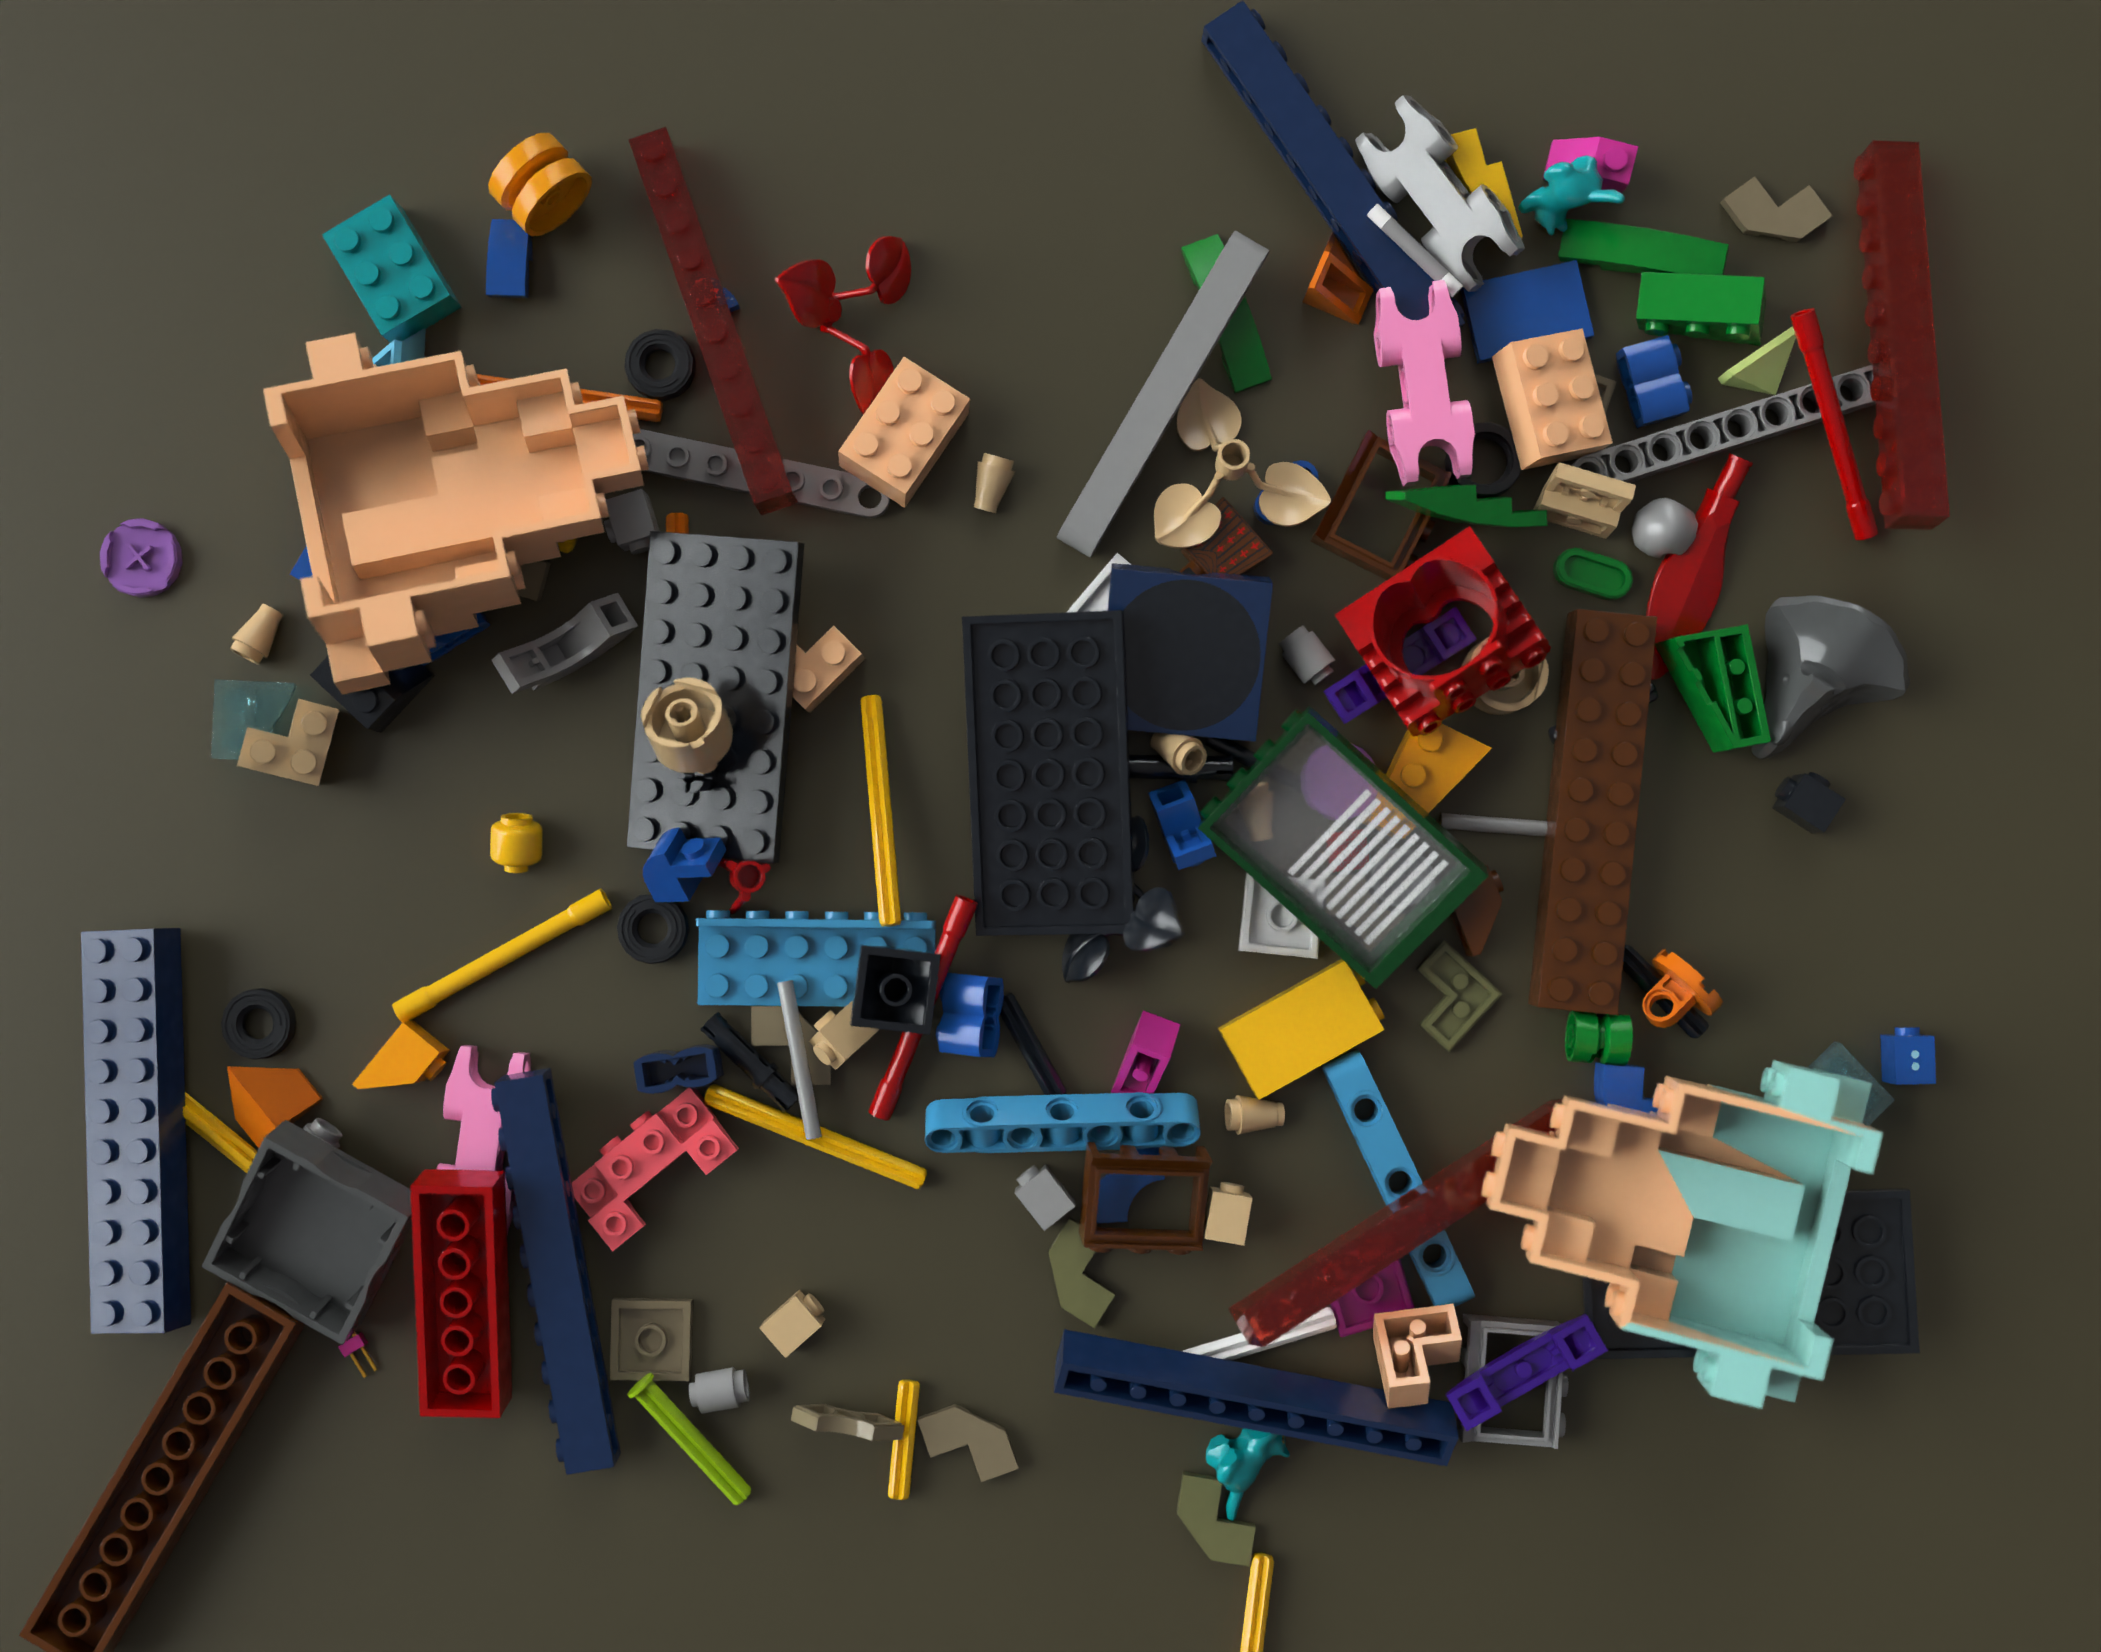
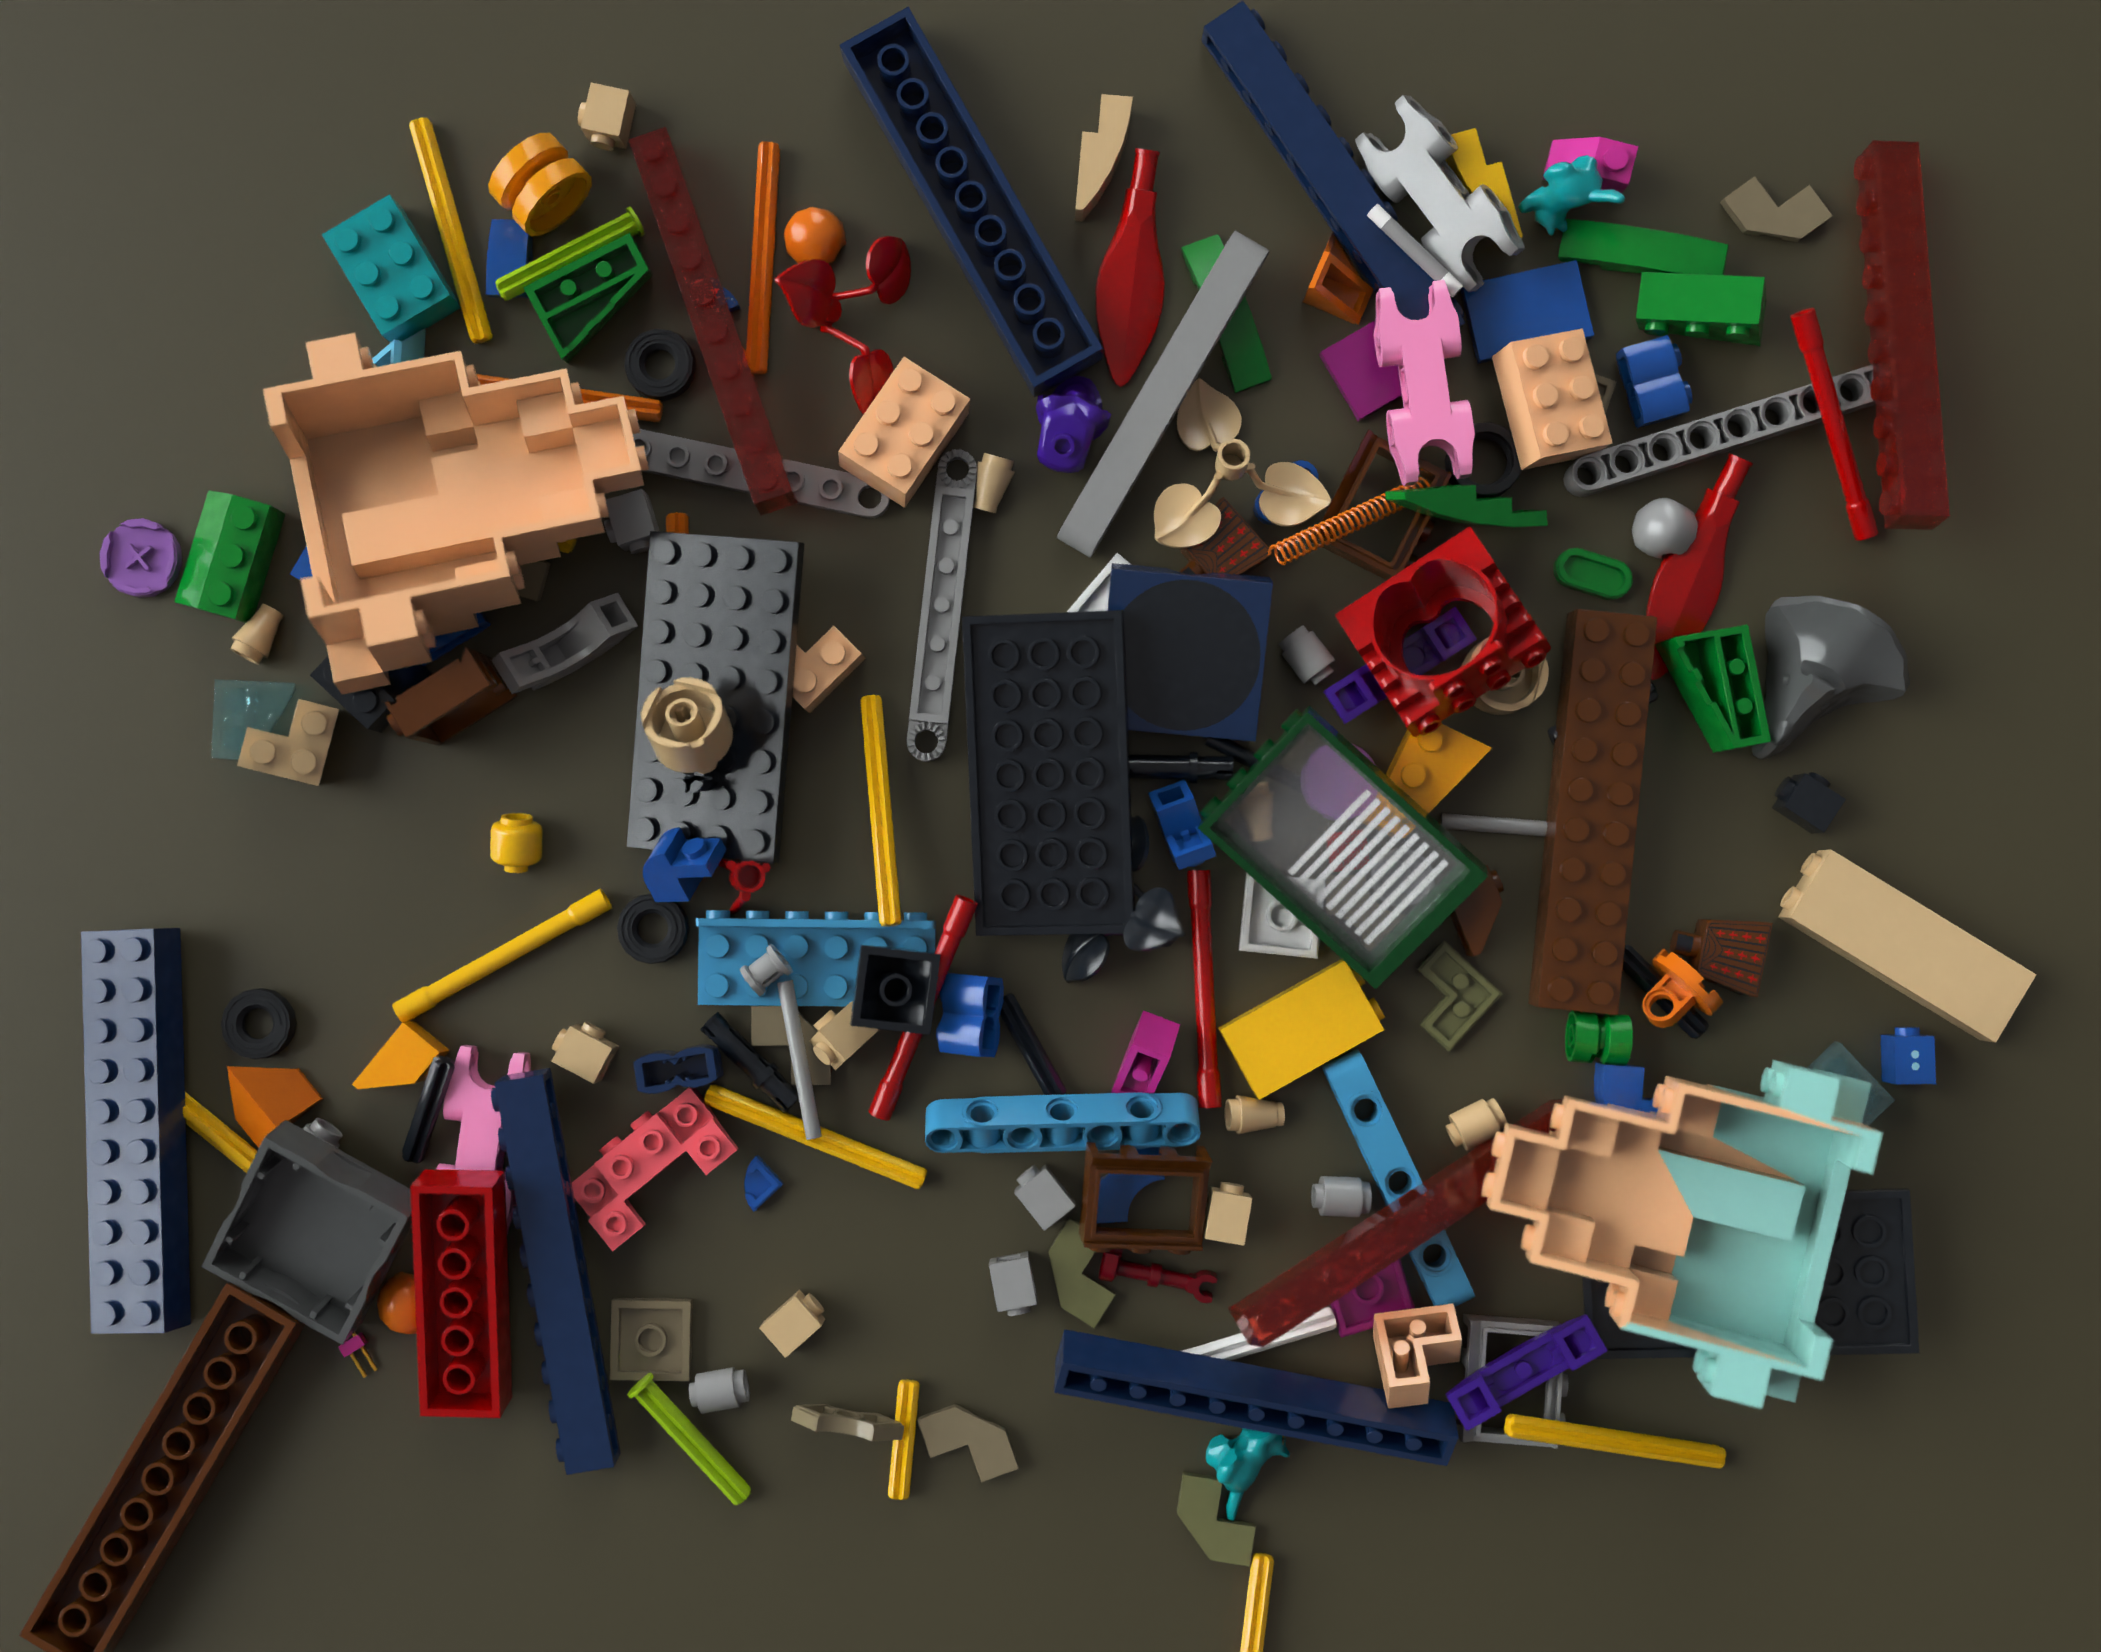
tan cone [1151,733,1207,775] -> none
tan slope [1533,462,1636,539] -> none
yellowish green slope [1717,326,1796,395] -> none
none -> green slope [174,490,286,623]
none -> orange hair [377,1272,416,1334]
none -> reddish brown window [385,646,518,746]
none -> black axle [402,1055,455,1164]
none -> yellow axle [409,117,493,344]
none -> lime axle [495,206,645,301]
none -> green wedge [523,233,653,364]
none -> tan brick [551,1022,619,1084]
none -> tan brick [578,82,636,151]
none -> light grey bush [739,944,793,996]
none -> blue tile [744,1155,784,1212]
none -> orange axle [745,142,780,375]
none -> orange hair [784,206,846,264]
none -> dark blue brick [840,7,1103,398]
none -> light grey plate [907,449,977,762]
none -> light grey brick [989,1251,1037,1316]
none -> dark purple head [1036,376,1111,473]
none -> tan slope [1075,94,1133,221]
none -> red animal [1095,148,1165,387]
none -> dark red piece [1099,1248,1218,1303]
none -> red piece [1187,870,1222,1108]
none -> orange piece [1268,477,1430,565]
none -> light grey brick [1311,1176,1372,1217]
none -> magenta tile [1319,321,1402,422]
none -> tan brick [1445,1098,1507,1151]
none -> yellow axle [1504,1414,1727,1469]
none -> reddish brown torso [1670,919,1773,997]
none -> tan brick [1778,849,2037,1043]

